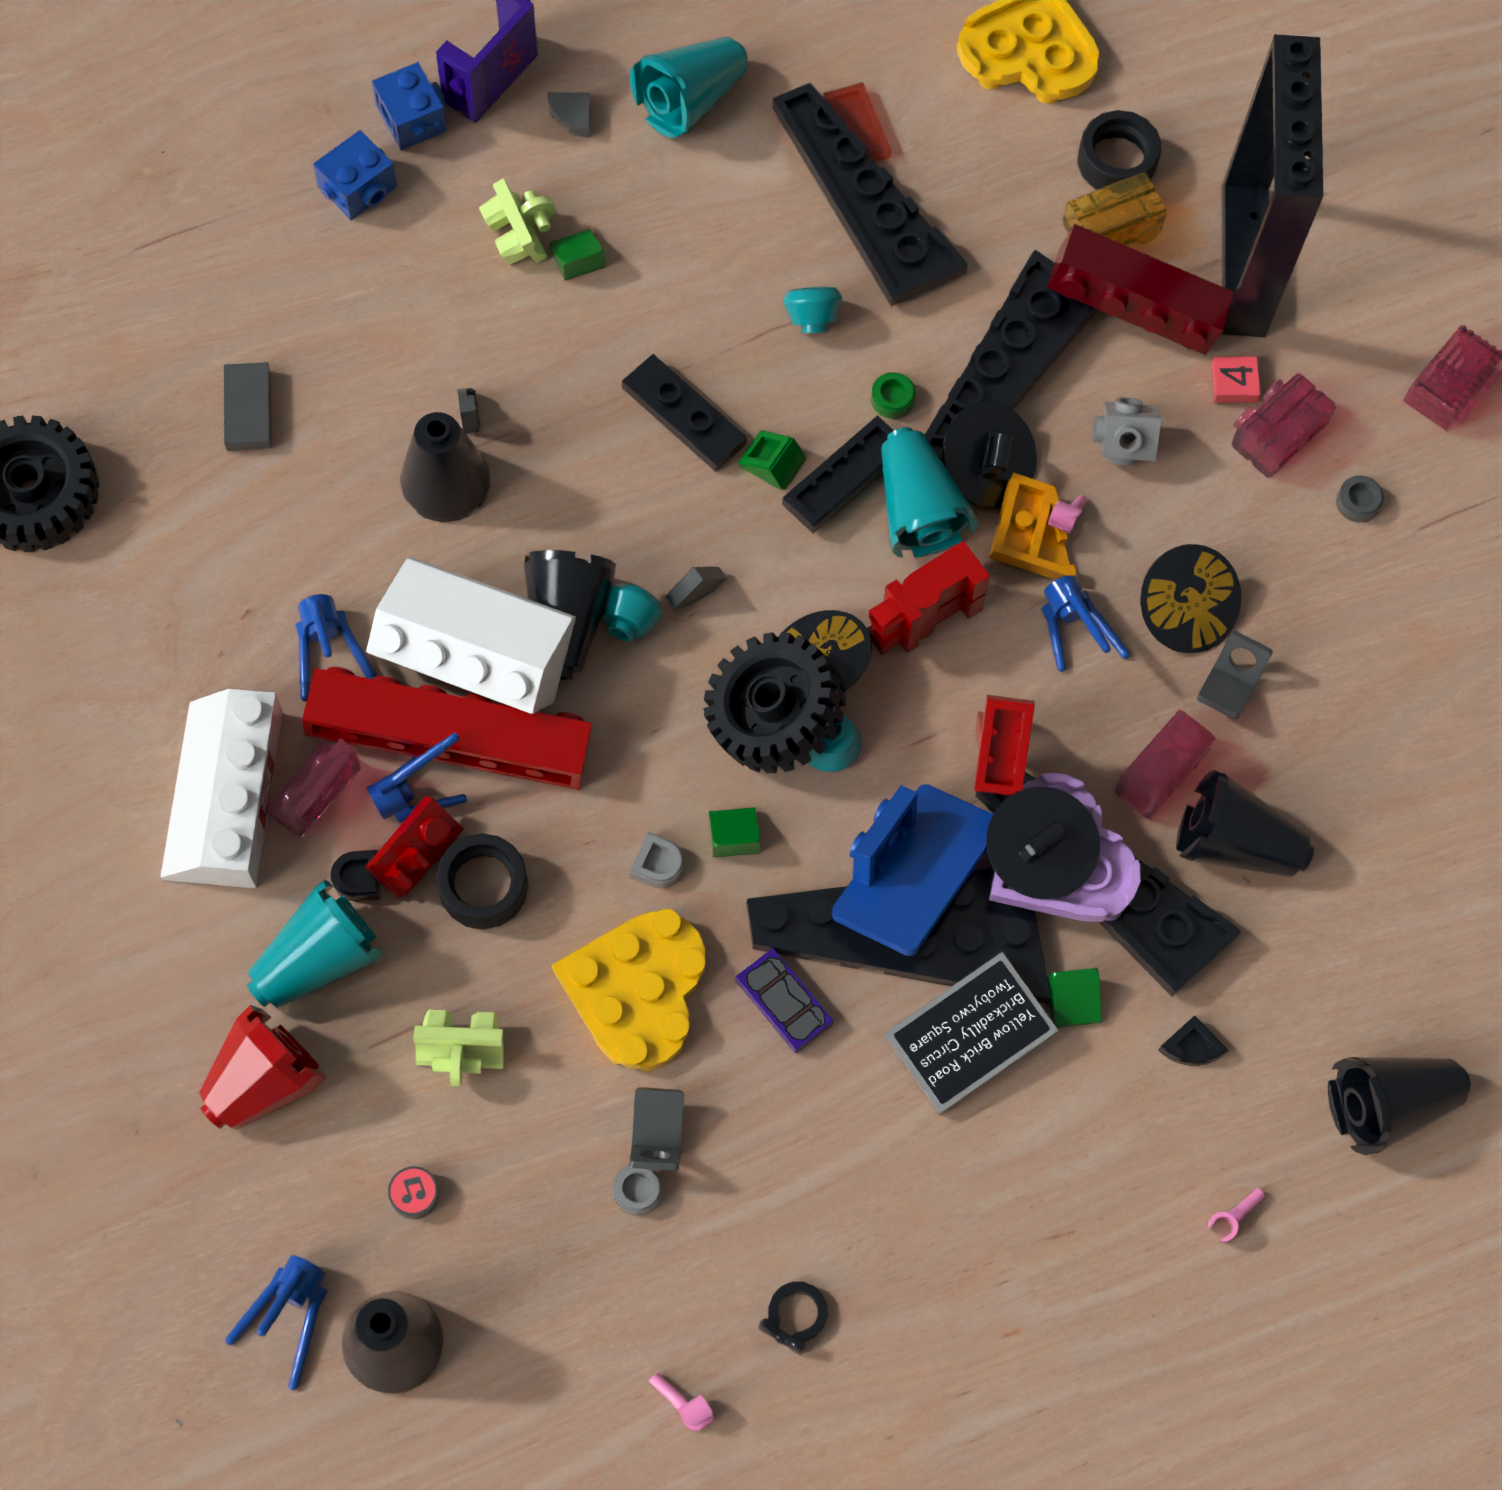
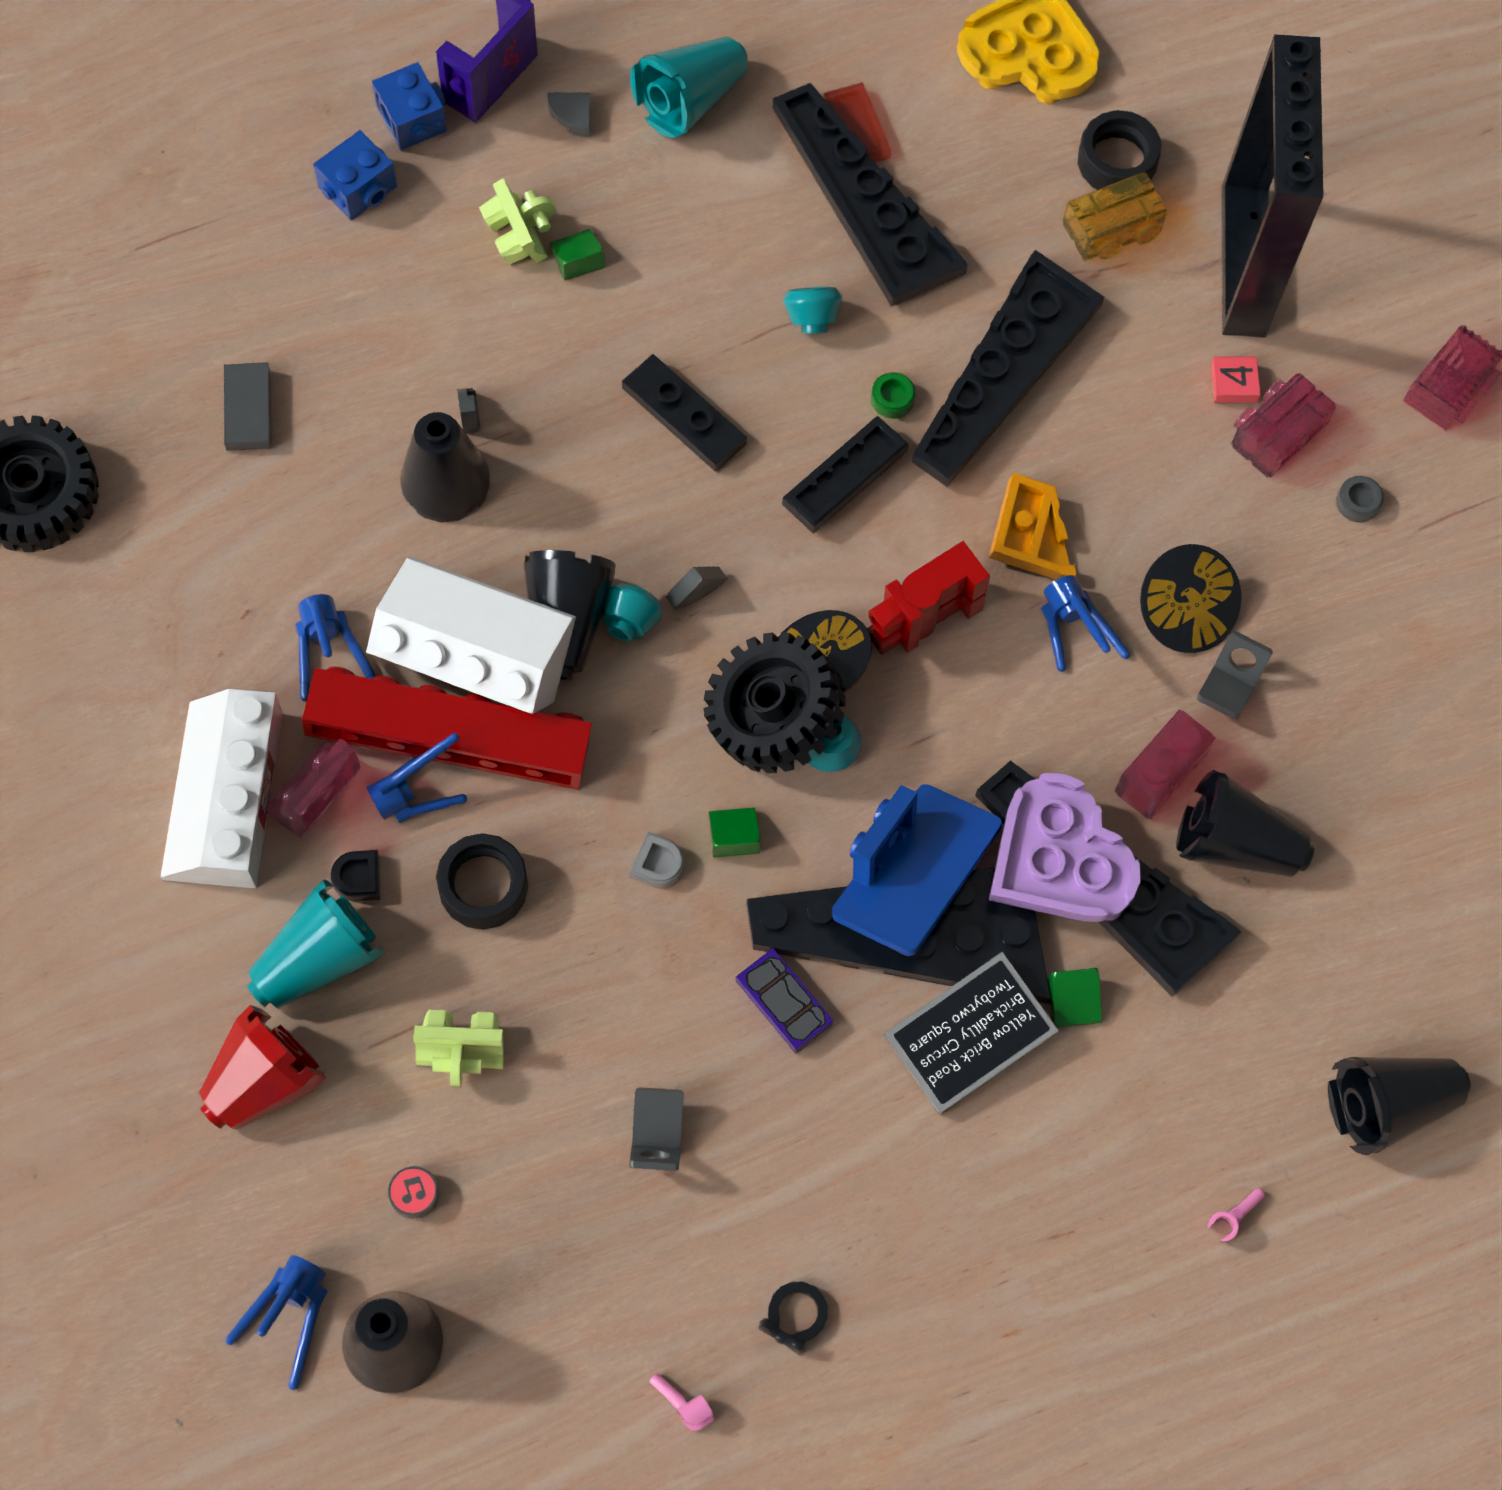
red plate [365,796,464,899] -> none
yellow plate [551,909,706,1072] -> none
light grey tile [613,1165,662,1216] -> none
green slope [738,430,806,490] -> none
teal cone [881,427,979,558] -> none
black shield [943,401,1037,508] -> none
red bracket [974,695,1035,795] -> none
black shield [986,787,1100,899] -> none
dark red brick [1047,223,1234,355] -> none
bright pink hand [1048,495,1087,534] -> none
light grey brick [1092,397,1162,465] -> none
black tile [1158,1015,1228,1066] -> none

